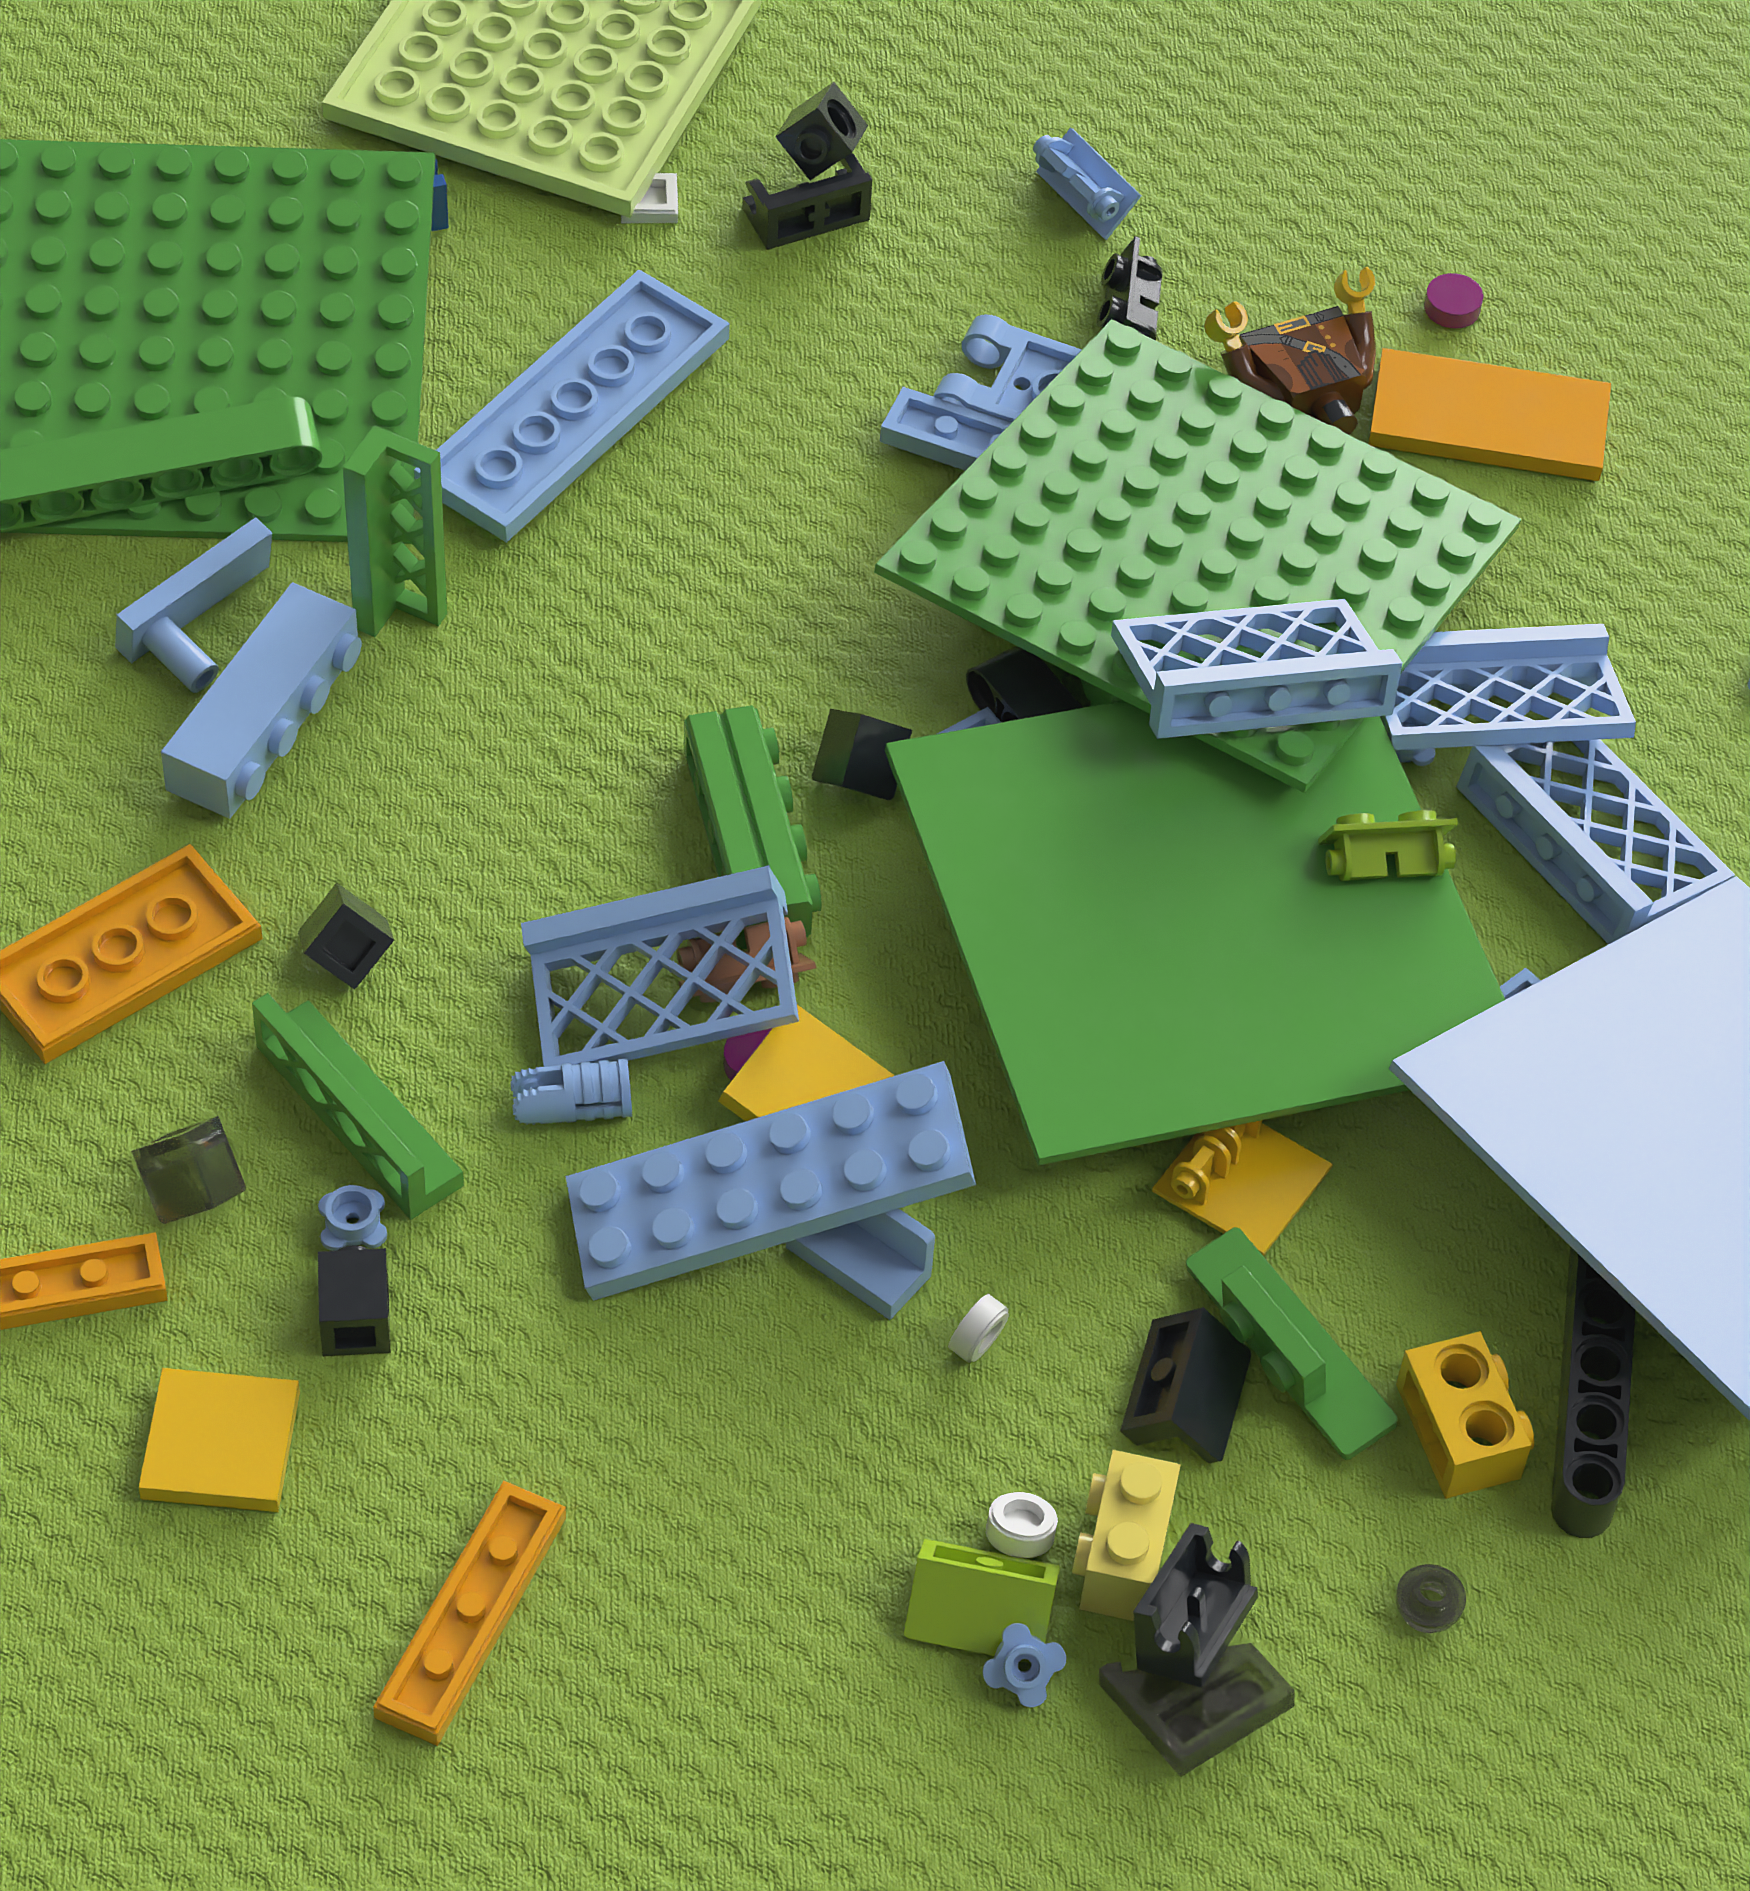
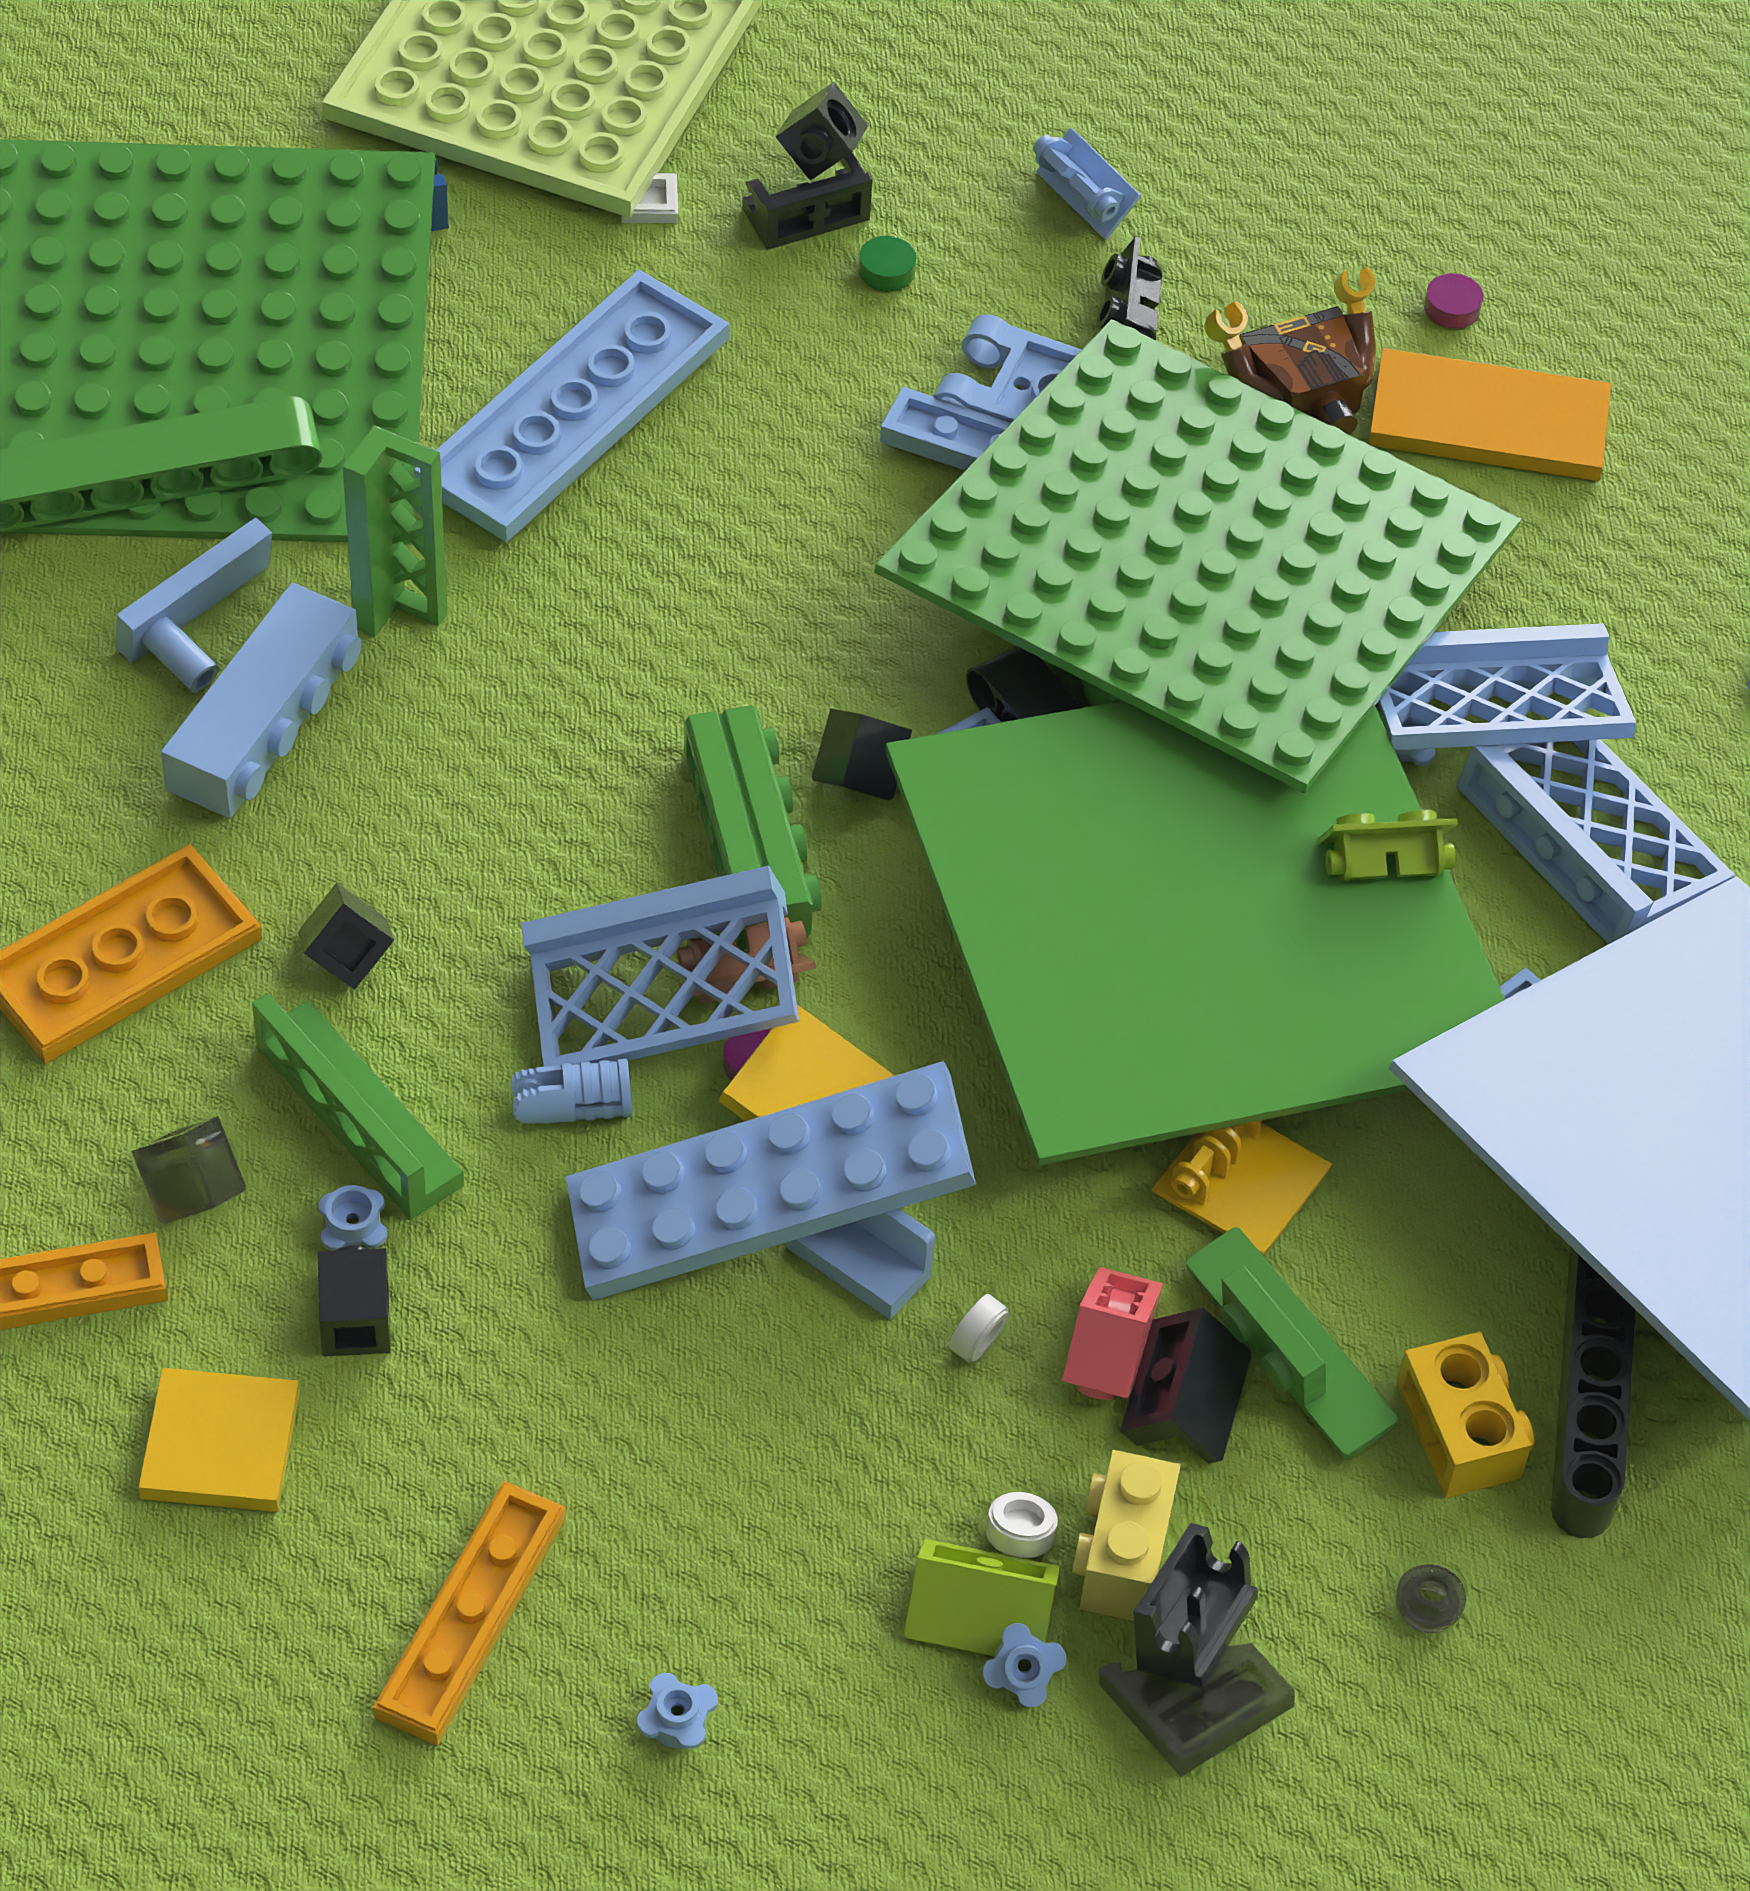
light blue fence [1111,599,1402,739] -> none
none -> light blue plate [637,1673,718,1749]
none -> green tile [859,236,916,291]
none -> coral arch [1062,1266,1163,1400]

